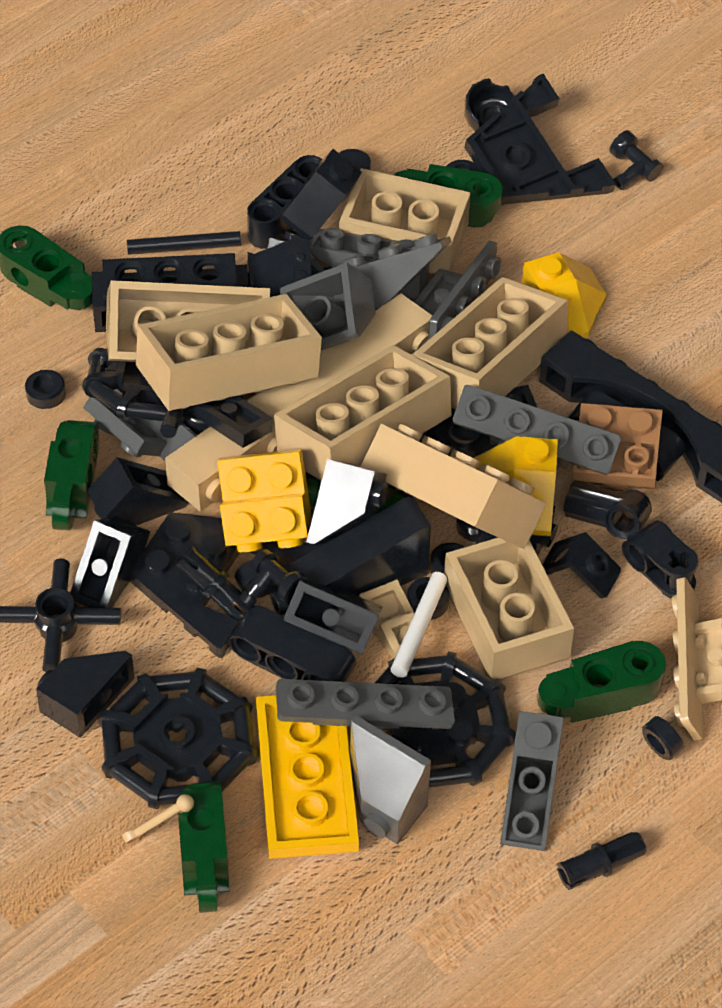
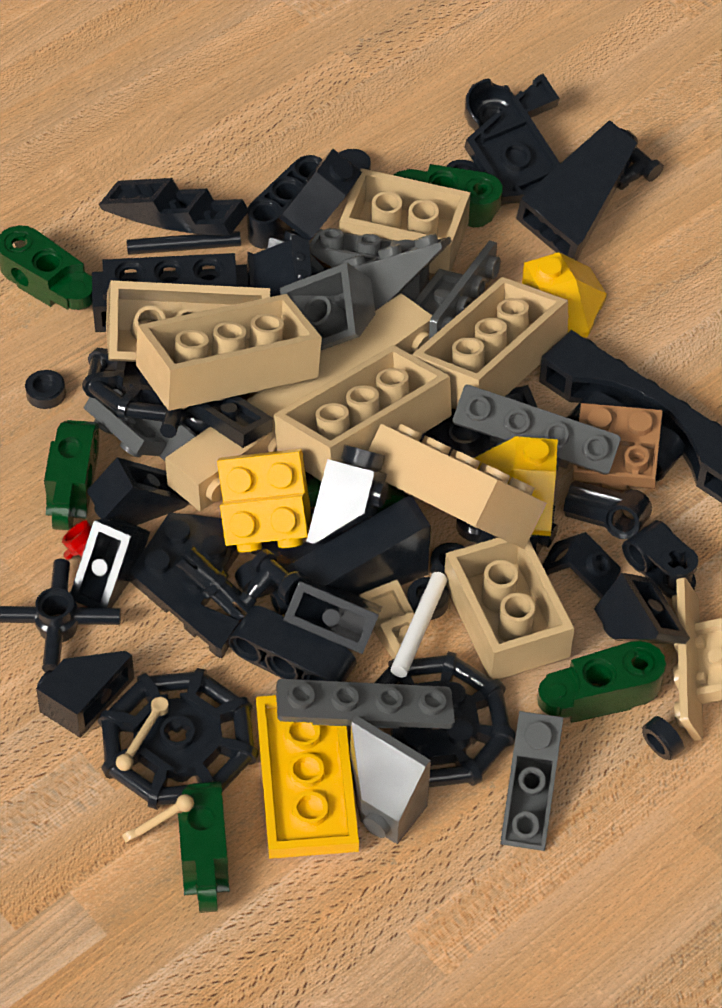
black axle [557,832,647,890] -> none
none -> red plate [62,520,92,560]
none -> black slope [99,178,249,235]
none -> tan hinge [116,697,169,771]
none -> black tile [341,445,385,471]
none -> black slope [516,120,637,261]
none -> black slope [594,573,690,644]

